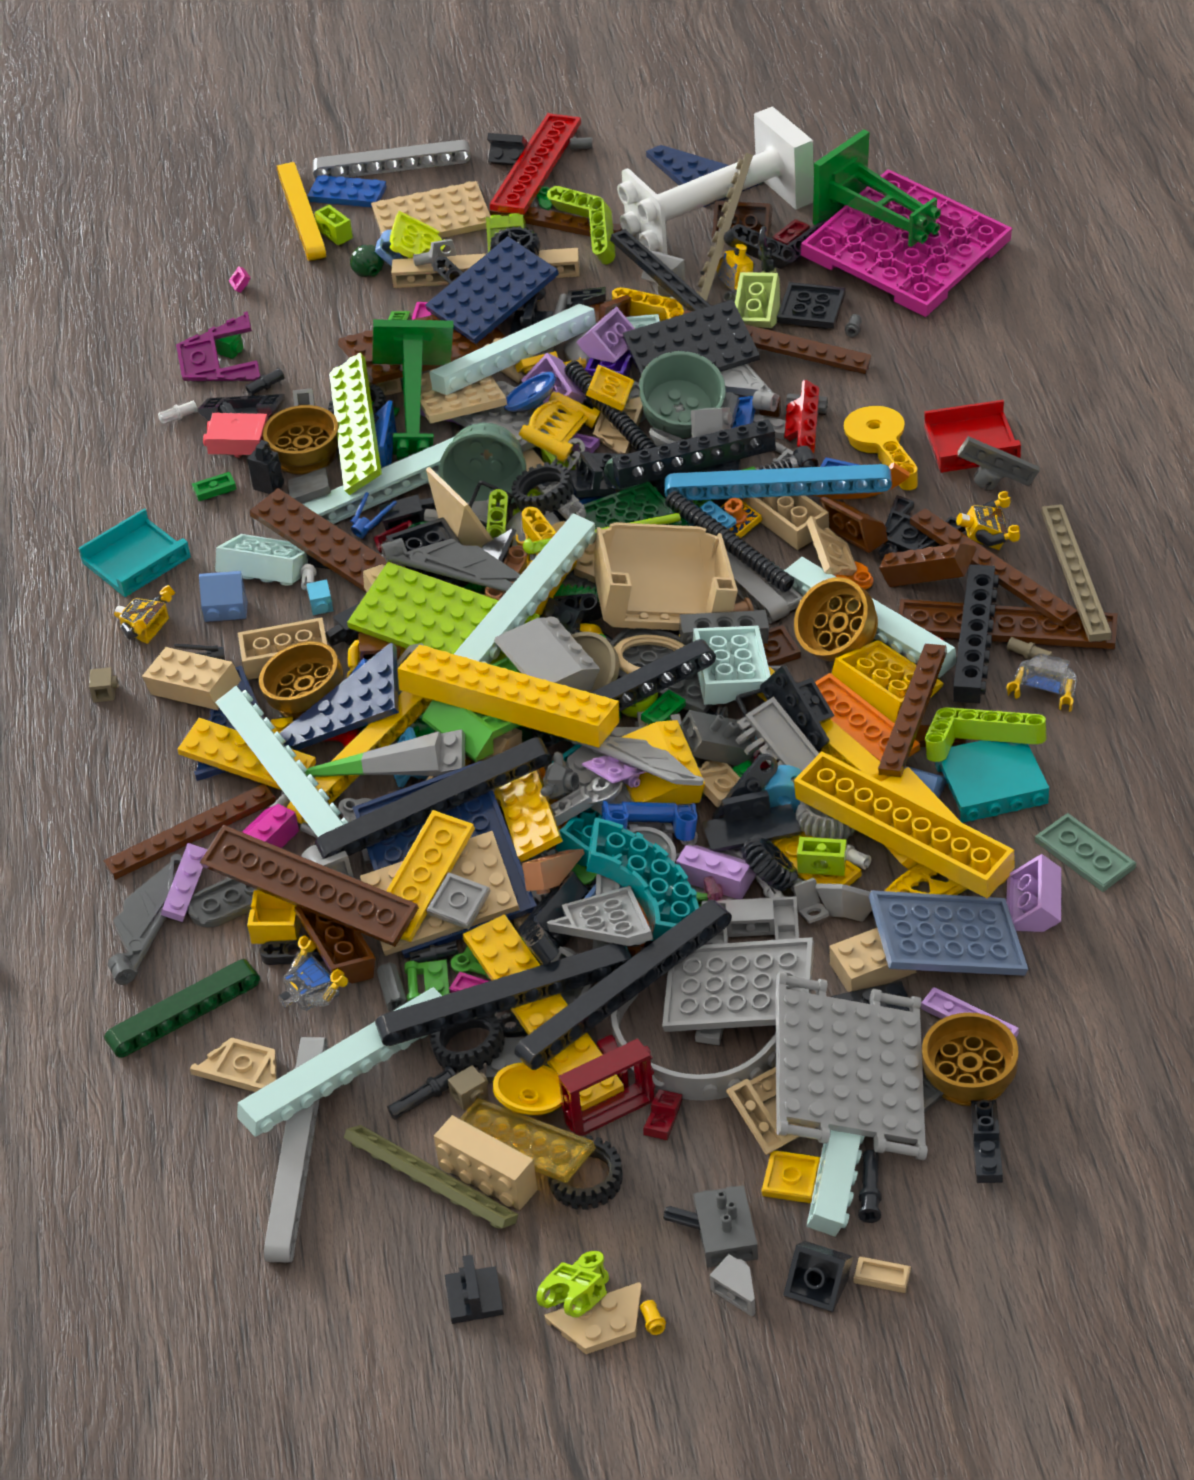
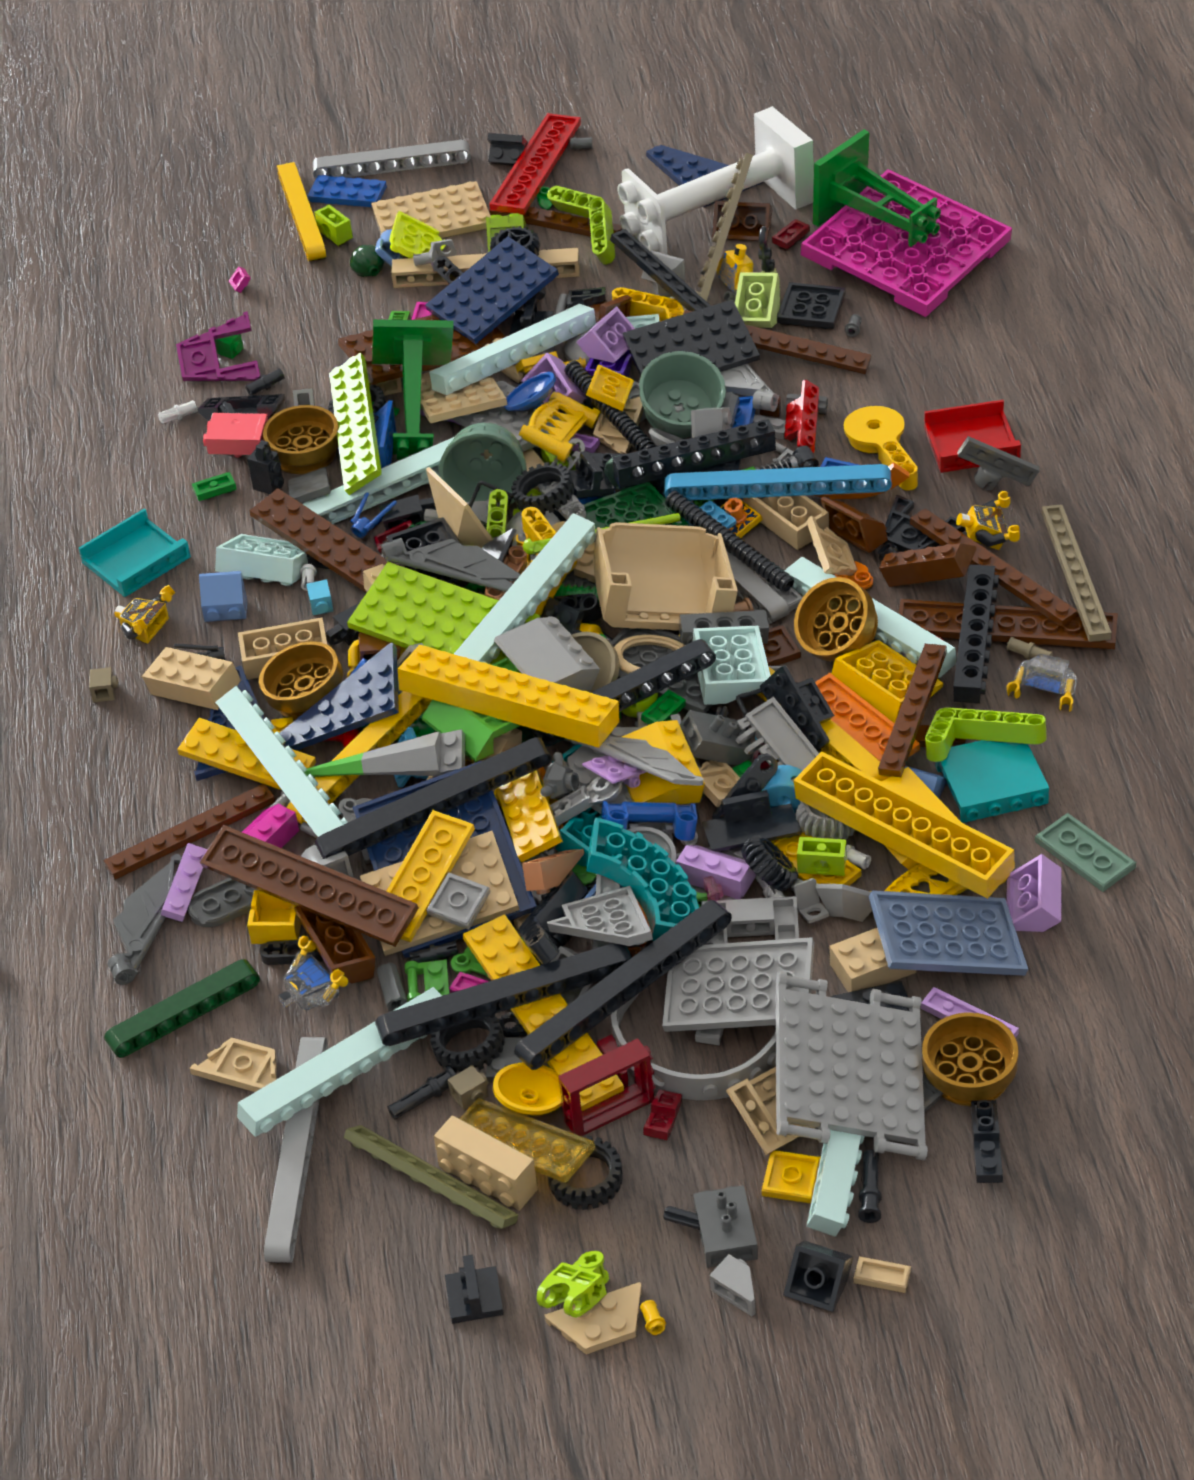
black beam [724,220,827,269] -> none

